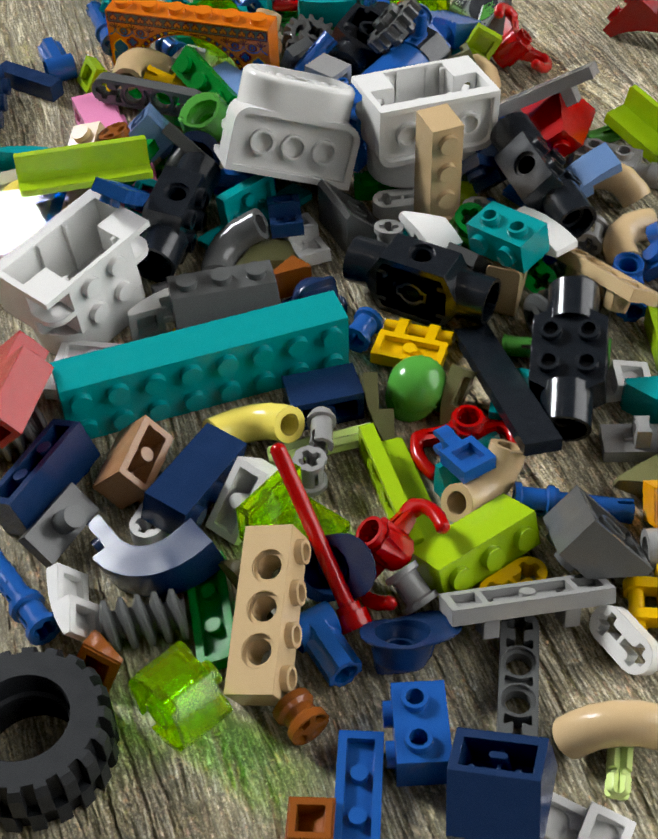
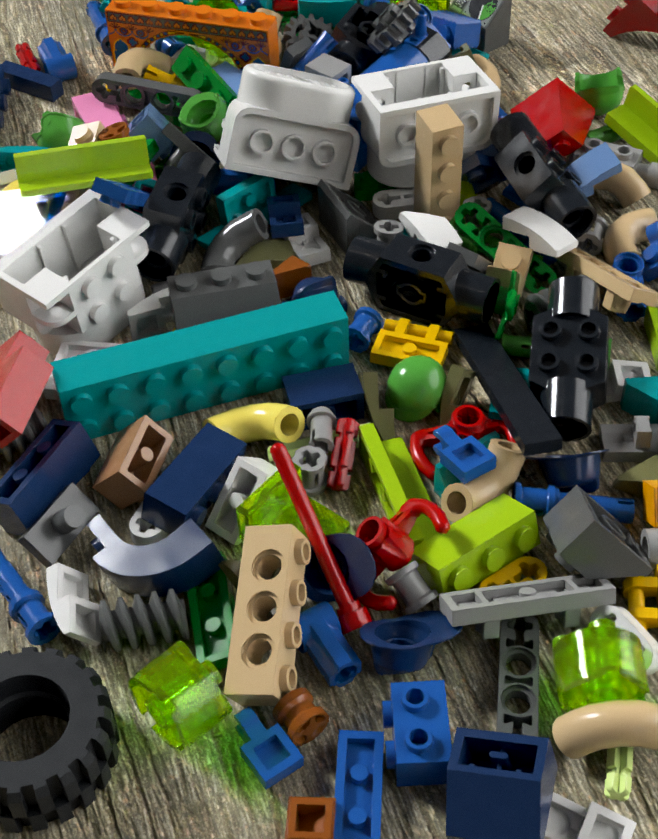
lime tile [77,55,108,94] -> none
dark orange slope [77,629,123,694] -> none
lime tile [465,22,503,60] -> none
teal brick [466,201,550,274] -> none
red piece [492,3,553,74] -> none
light grey hinge [498,61,600,118] -> none
none -> red axle [15,42,41,72]
none -> bright green helmet [31,111,84,148]
none -> blue plate [234,706,304,790]
none -> red axle [326,417,360,492]
none -> green plate [494,270,520,340]
none -> dark blue piece [526,449,609,493]
none -> clear neon green brick [552,618,649,713]
none -> bright green helmet [575,67,625,116]

